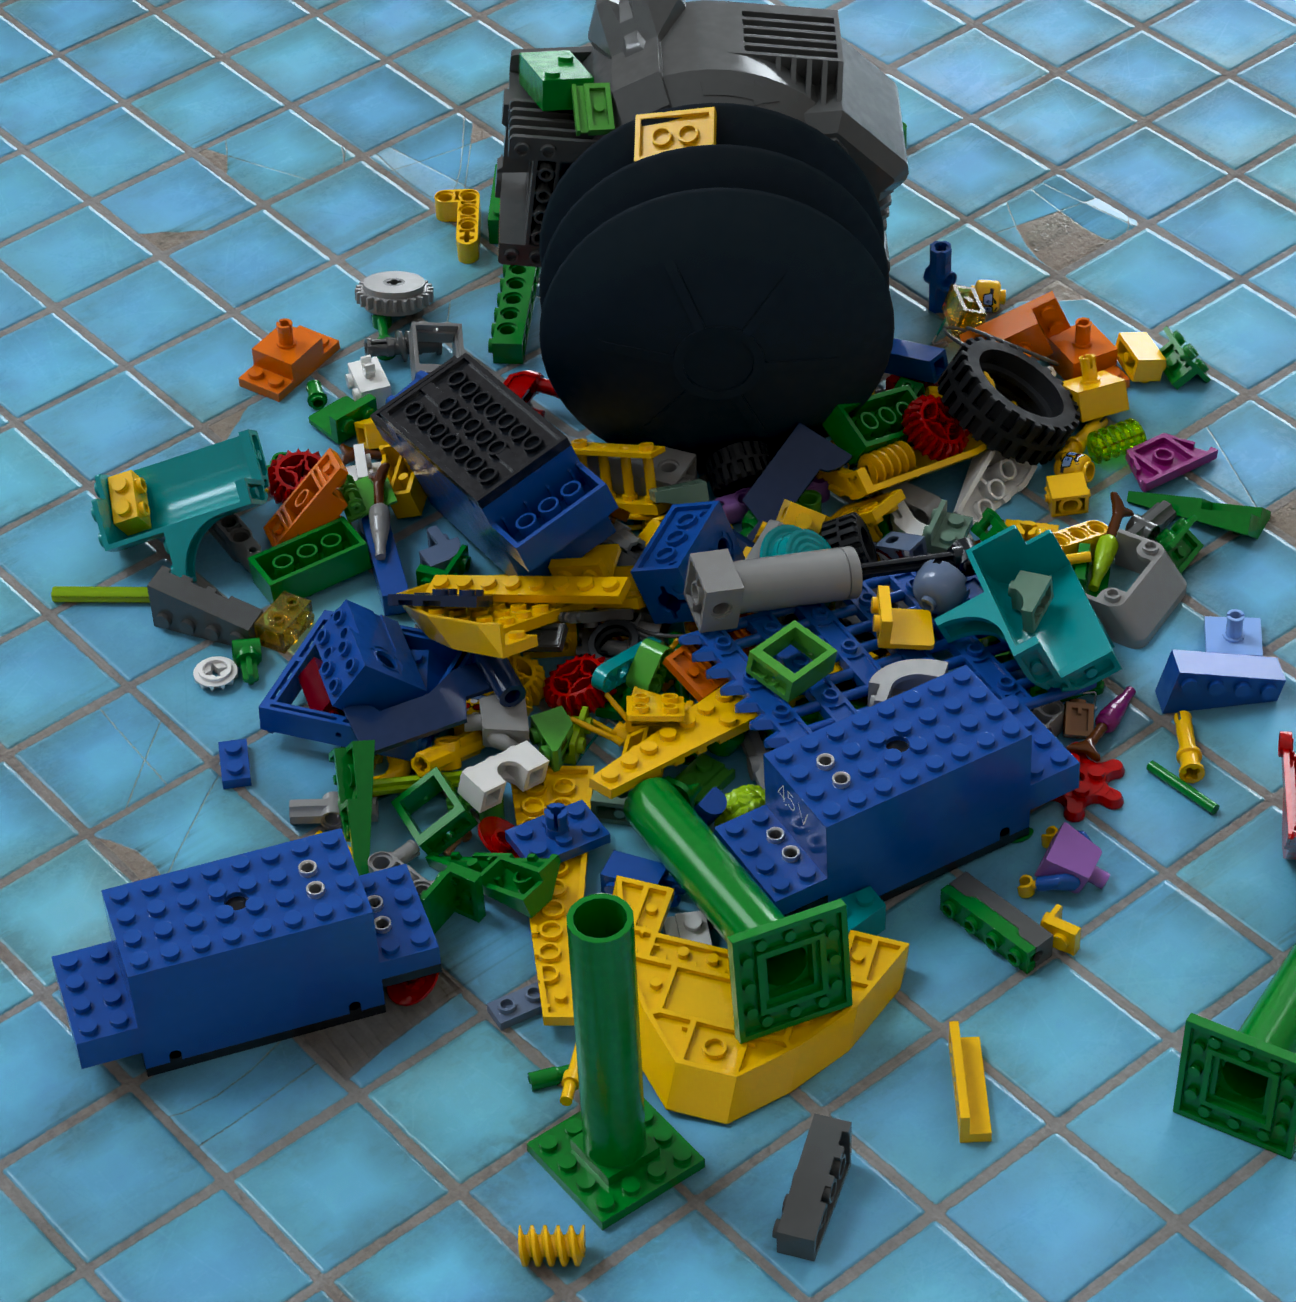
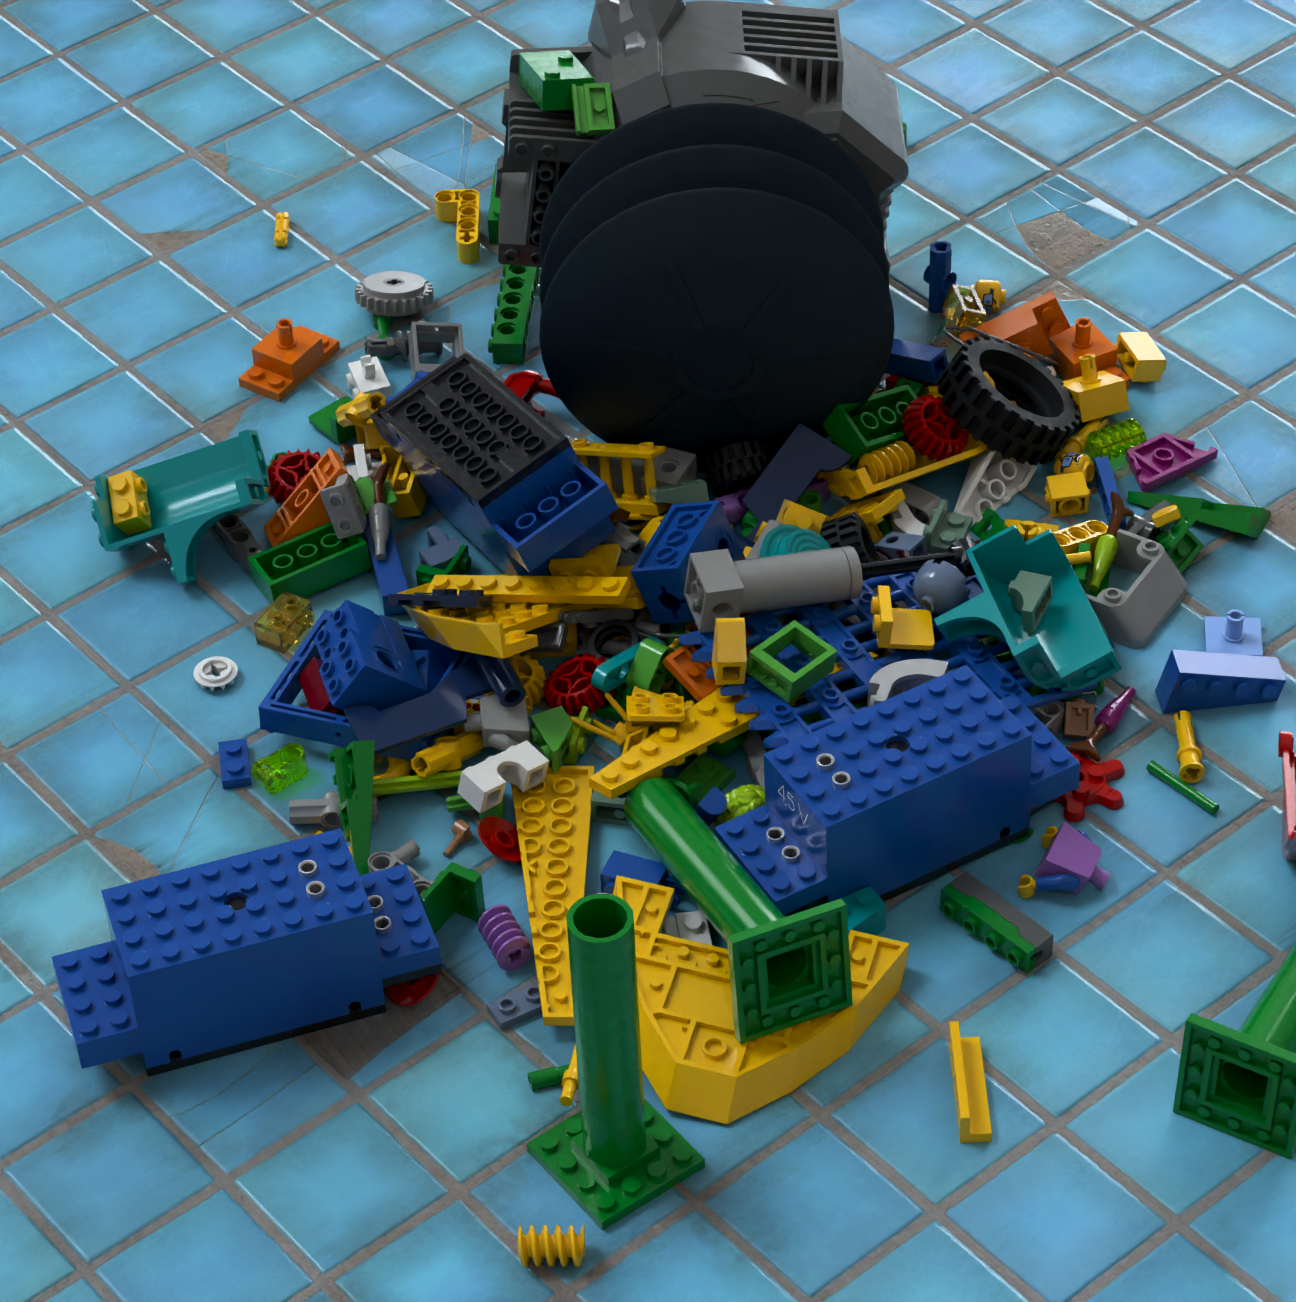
lime axle [51,586,150,603] -> none
dark grey wedge [147,565,266,646] -> none
green axle [231,637,262,685] -> none
green pin [306,380,328,410] -> none
green window [391,766,478,855] -> none
green wedge [425,851,561,918] -> none
blue plate [505,800,611,863] -> none
yellow plate [634,107,717,162] -> none
dark grey wedge [772,1113,852,1261] -> none
yellow bracket [1040,904,1081,956] -> none
green bracket [1159,326,1211,390] -> none
none -> clear neon green piece [251,743,308,794]
none -> yellow axle [274,212,290,247]
none -> light grey bracket [320,473,367,539]
none -> yellow piece [335,392,386,427]
none -> medium lavender piece [478,904,531,971]
none -> yellow slope [711,618,747,685]
none -> blue beam [1093,456,1126,530]
none -> yellow tile [1152,505,1181,528]

